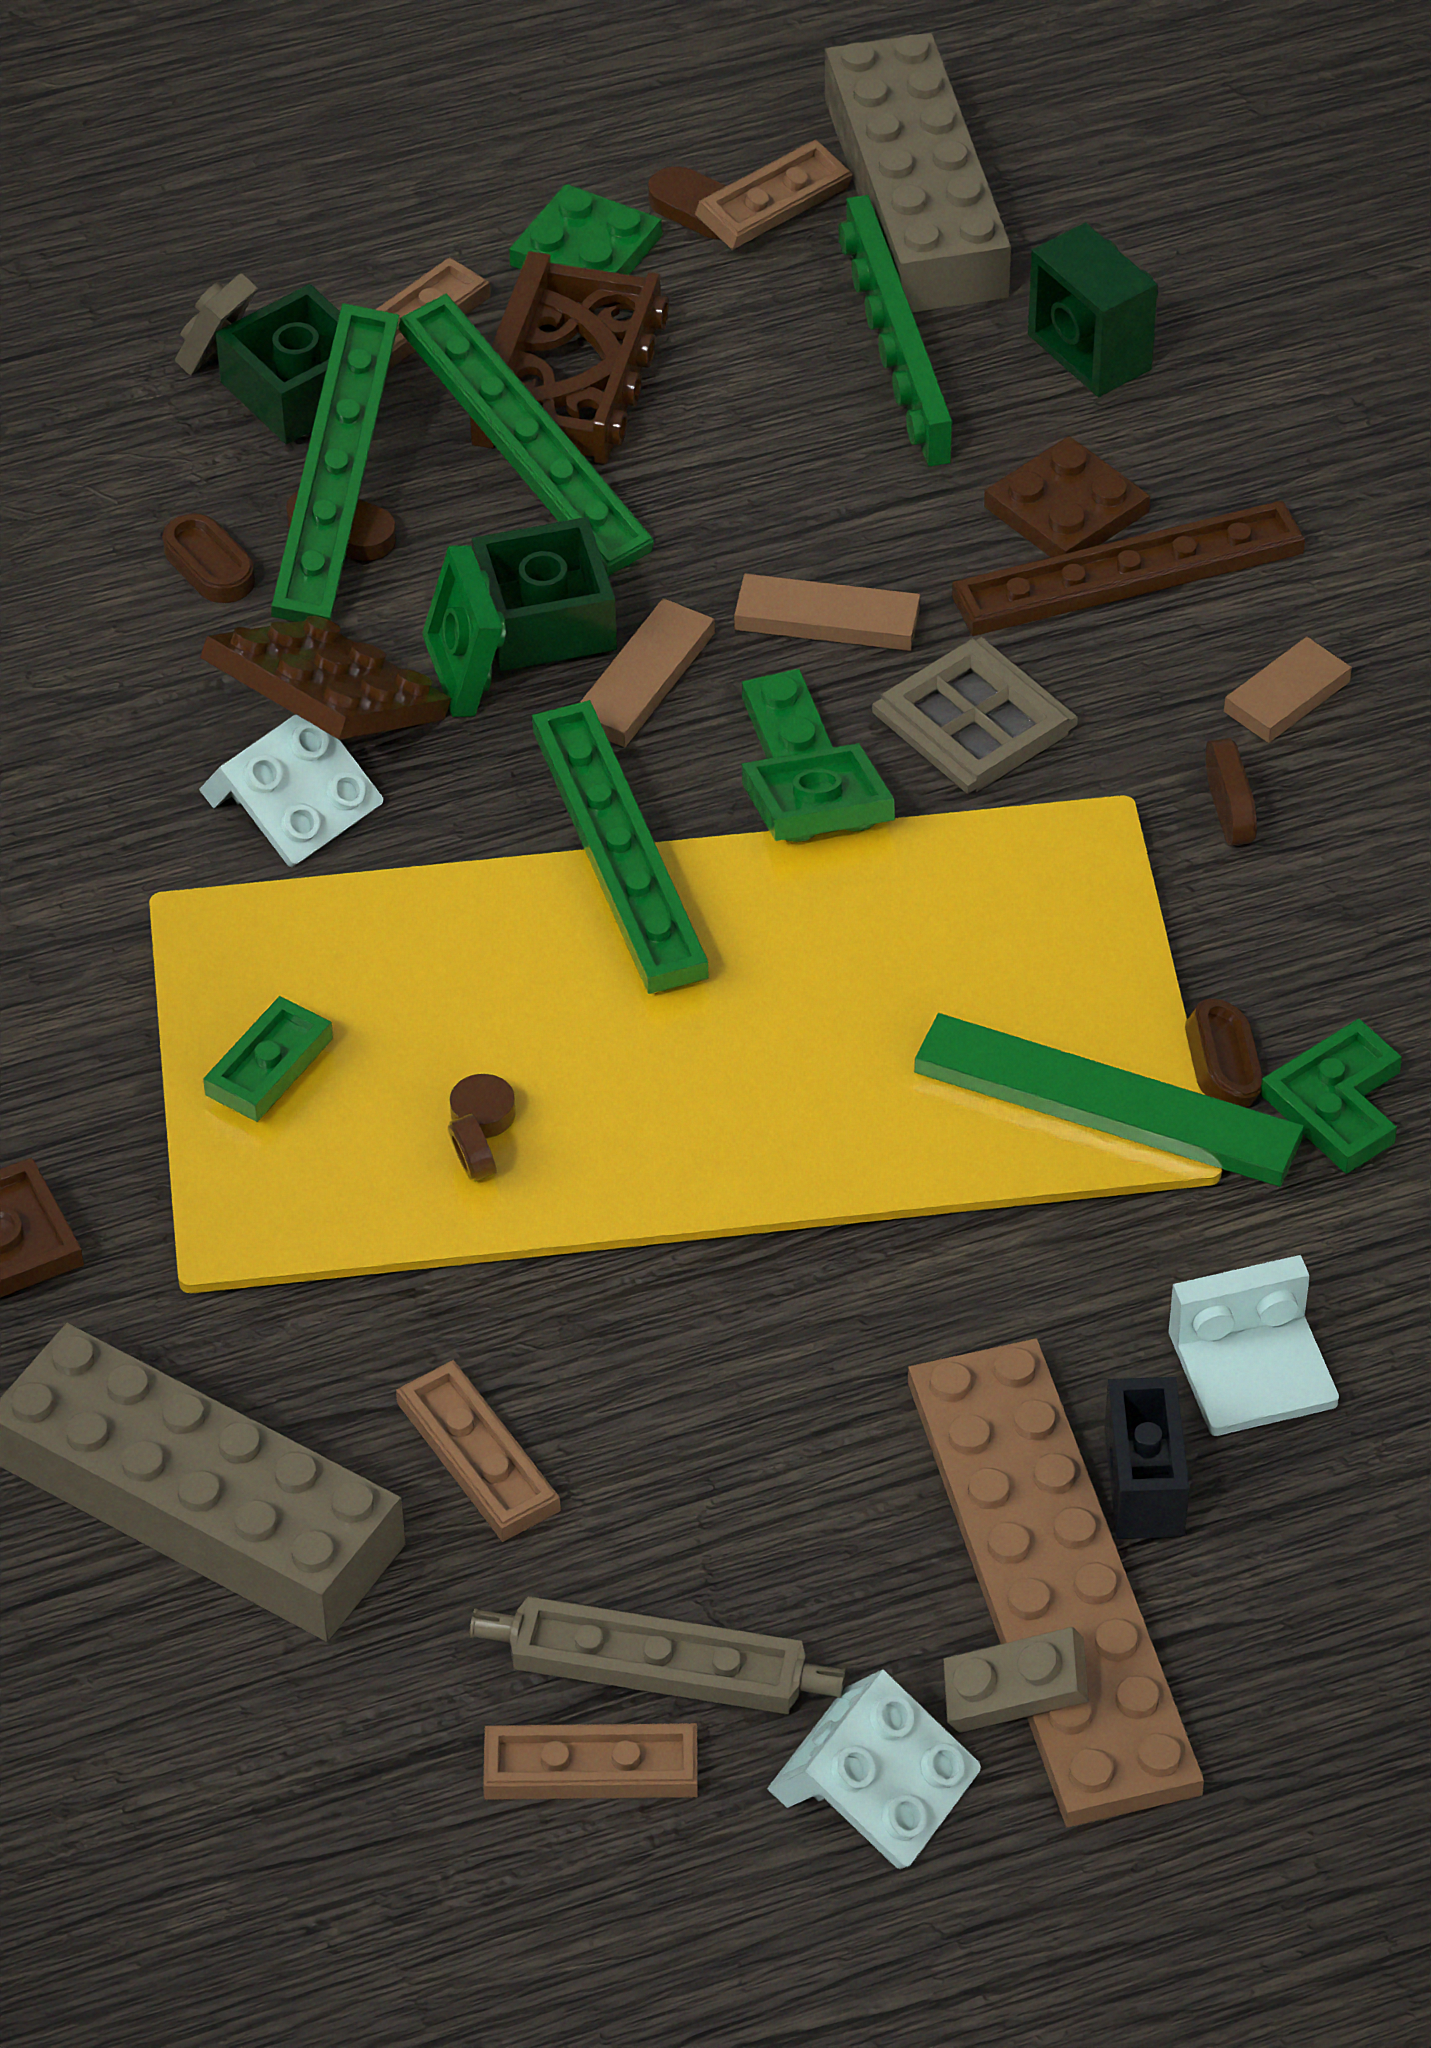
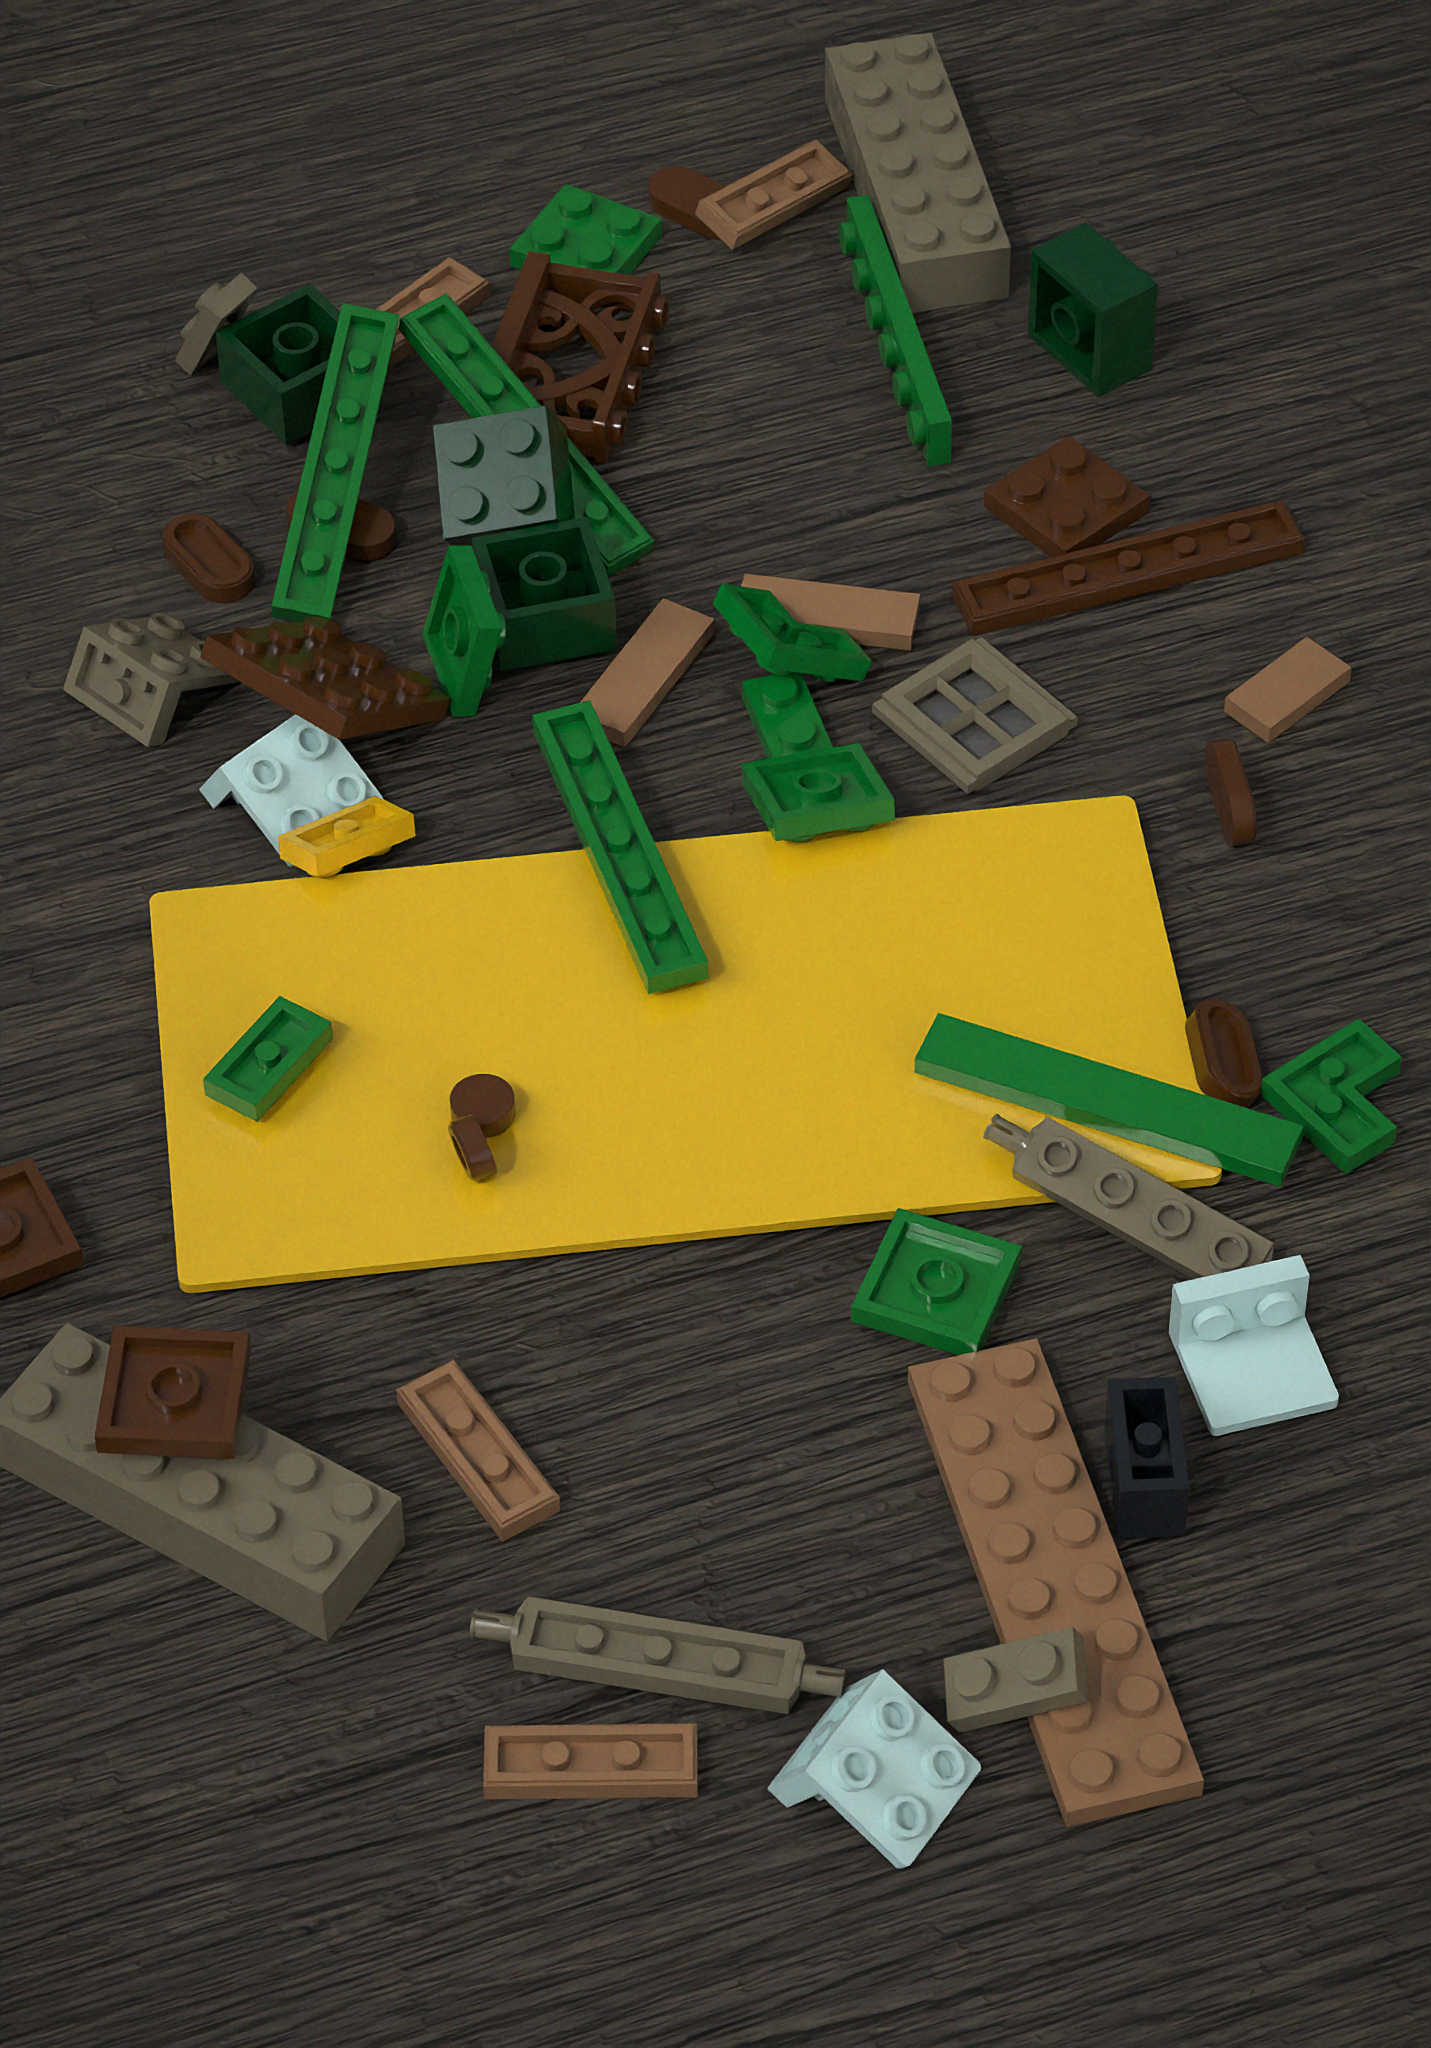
none -> dark tan bracket [63,613,240,747]
none -> reddish brown plate [94,1326,251,1459]
none -> yellow plate [278,796,416,877]
none -> dark green brick [433,405,575,546]
none -> green plate [712,583,872,682]
none -> green plate [851,1208,1022,1355]
none -> dark tan plate [983,1114,1274,1279]

